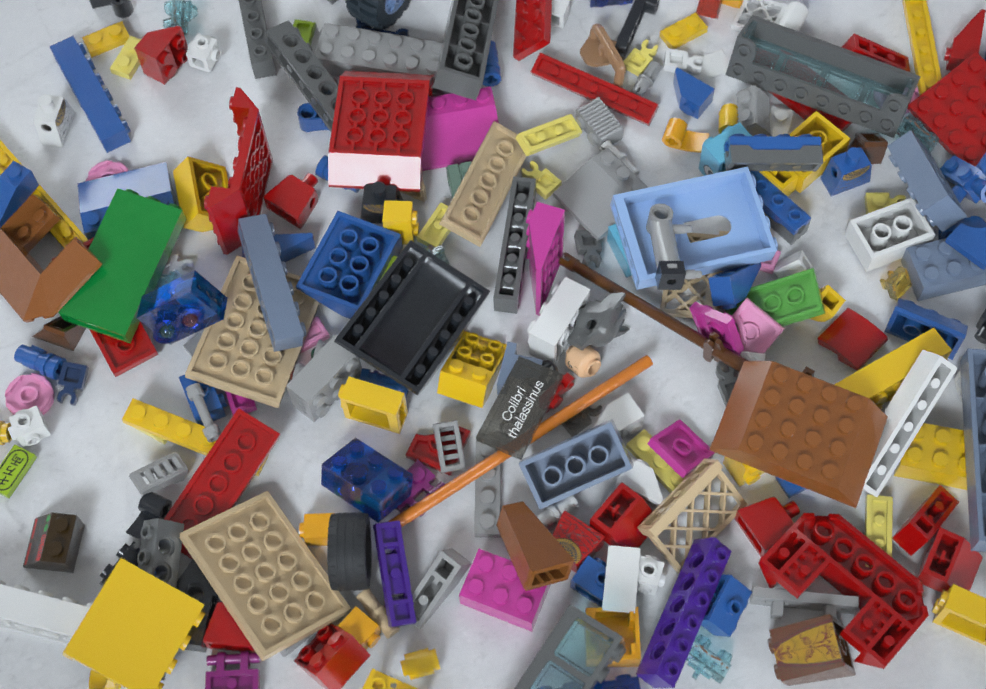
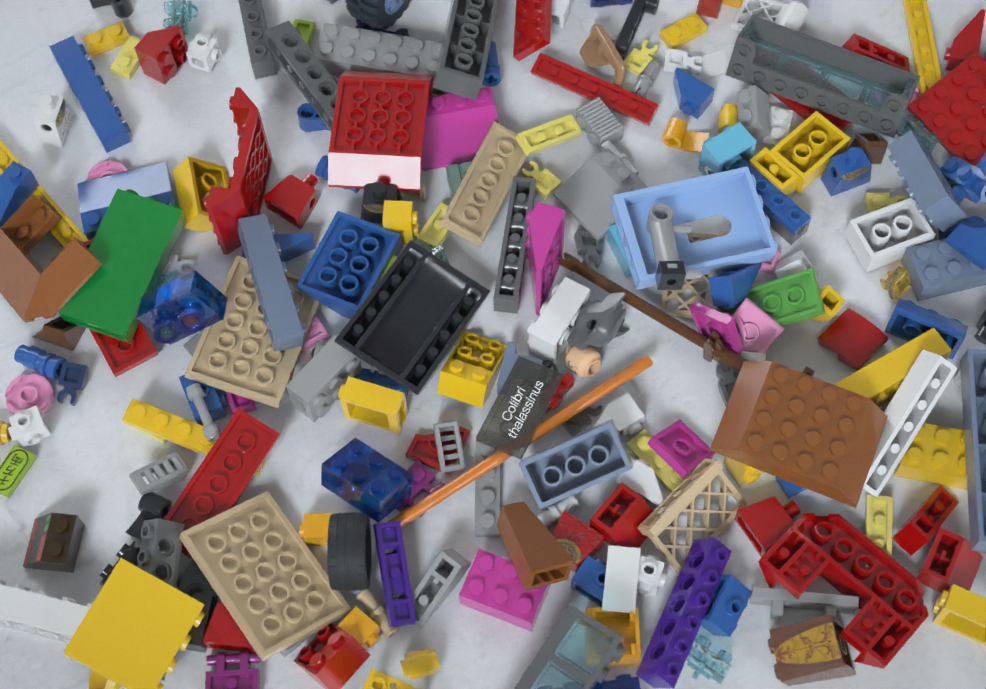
dark grey piece [724,134,823,171] -> none

